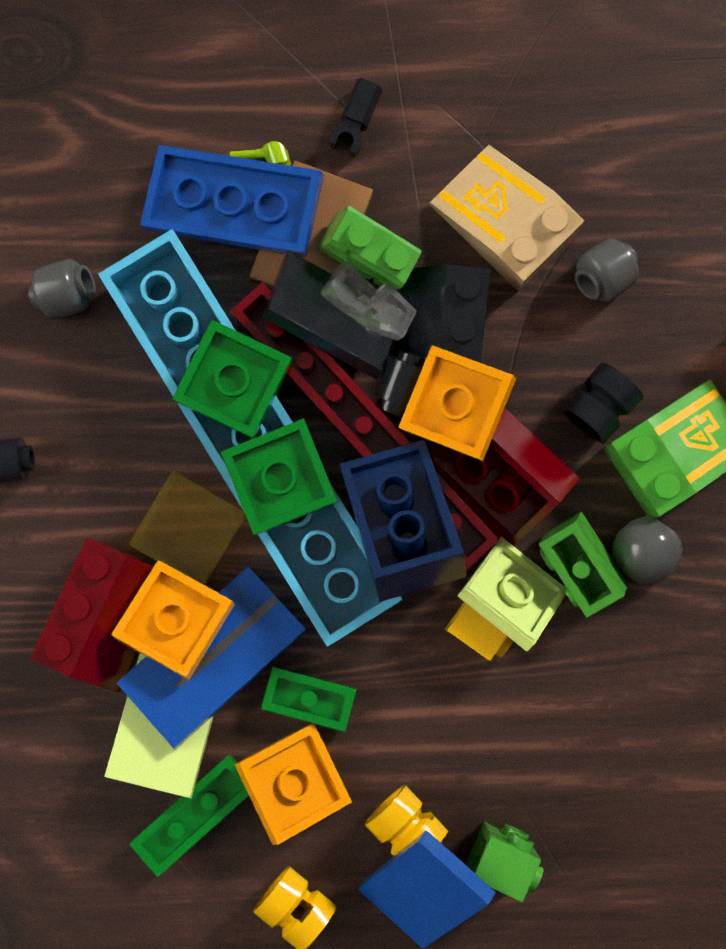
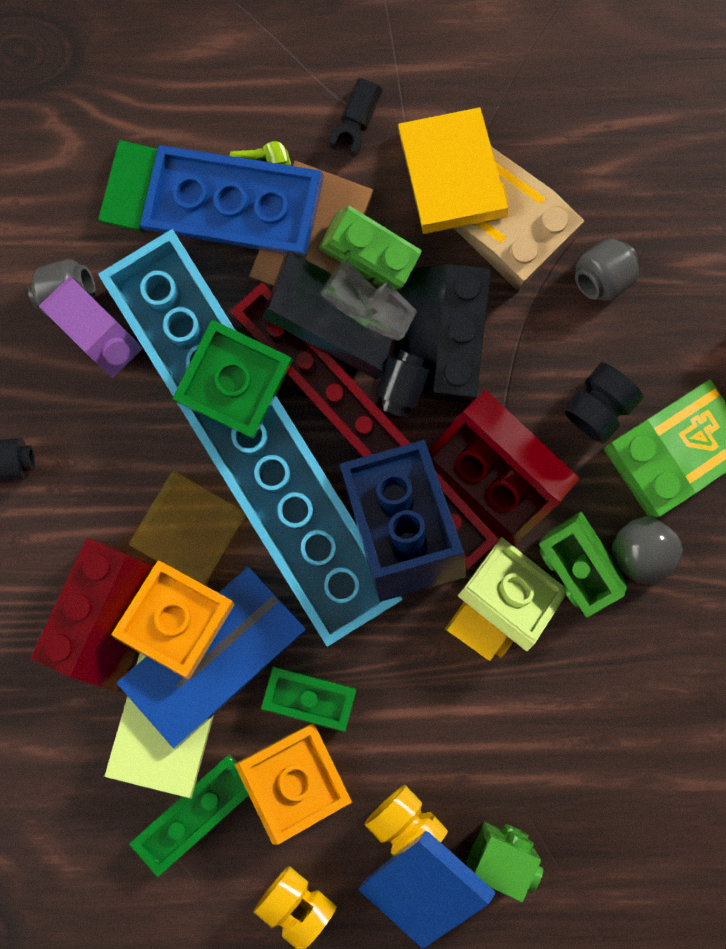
green plate [221,418,338,536] -> none
light orange plate [398,345,516,461] -> none
none -> medium lavender slope [39,276,143,378]
none -> green tile [98,140,158,233]
none -> yellow tile [398,107,508,234]

